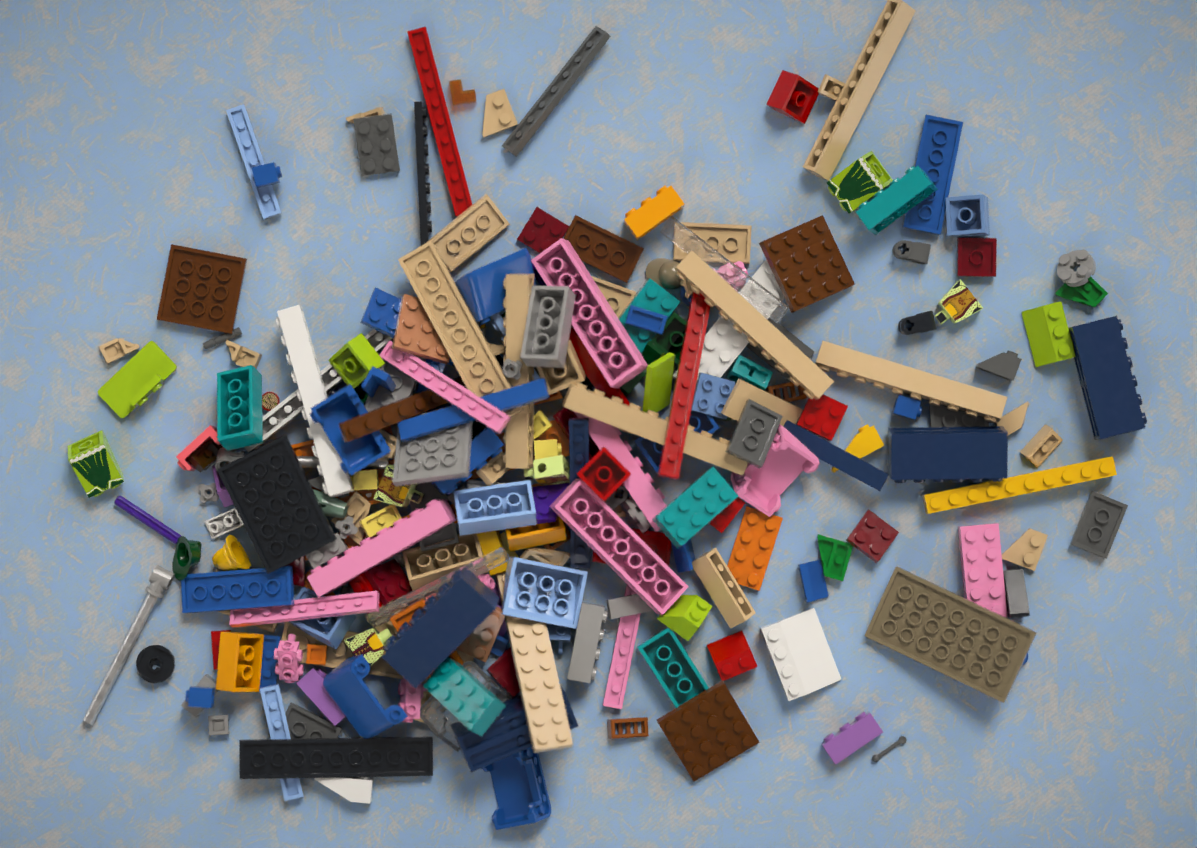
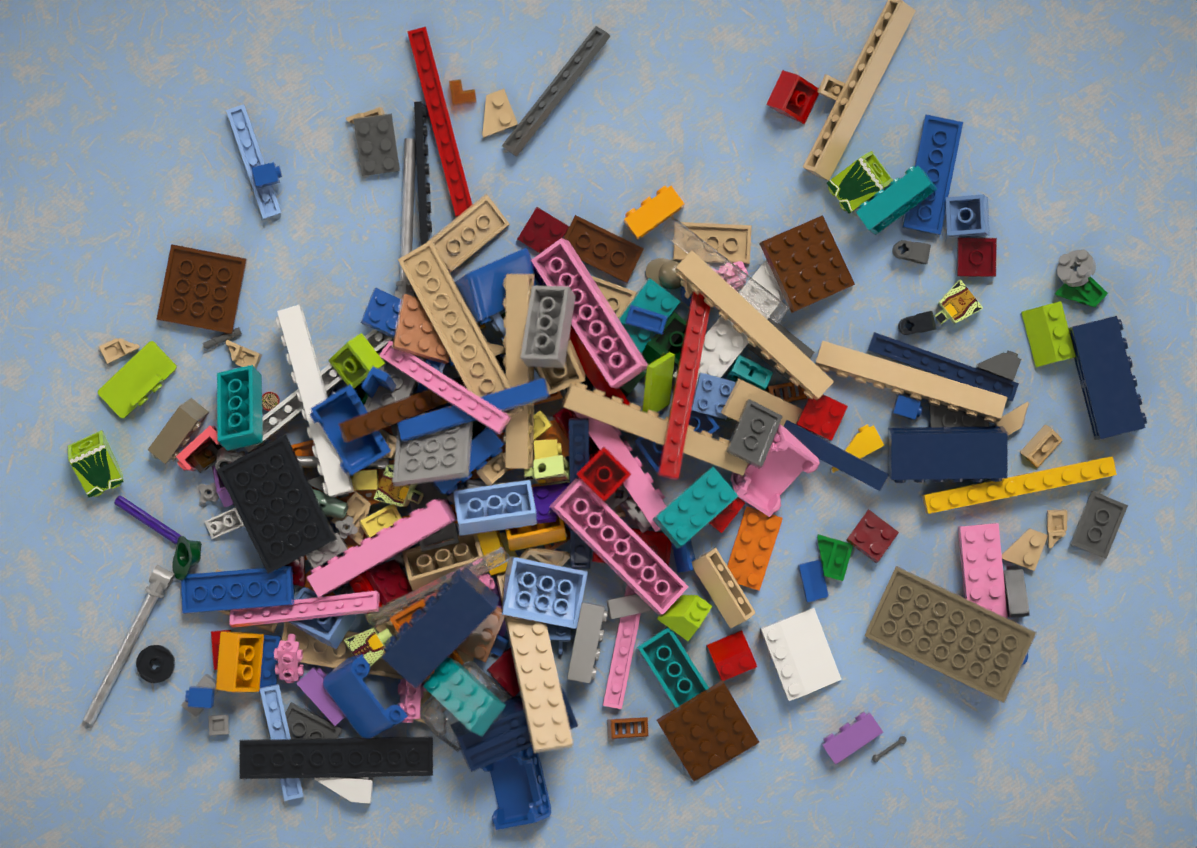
yellow piece [212,535,251,571] -> none
orange plate [306,644,327,665] -> none
light grey plate [503,359,522,380] -> none
none -> dark tan wedge [148,398,209,464]
none -> flat silver piece [395,138,416,299]
none -> dark blue plate [868,332,1019,402]
none -> tan slope [1047,510,1067,548]

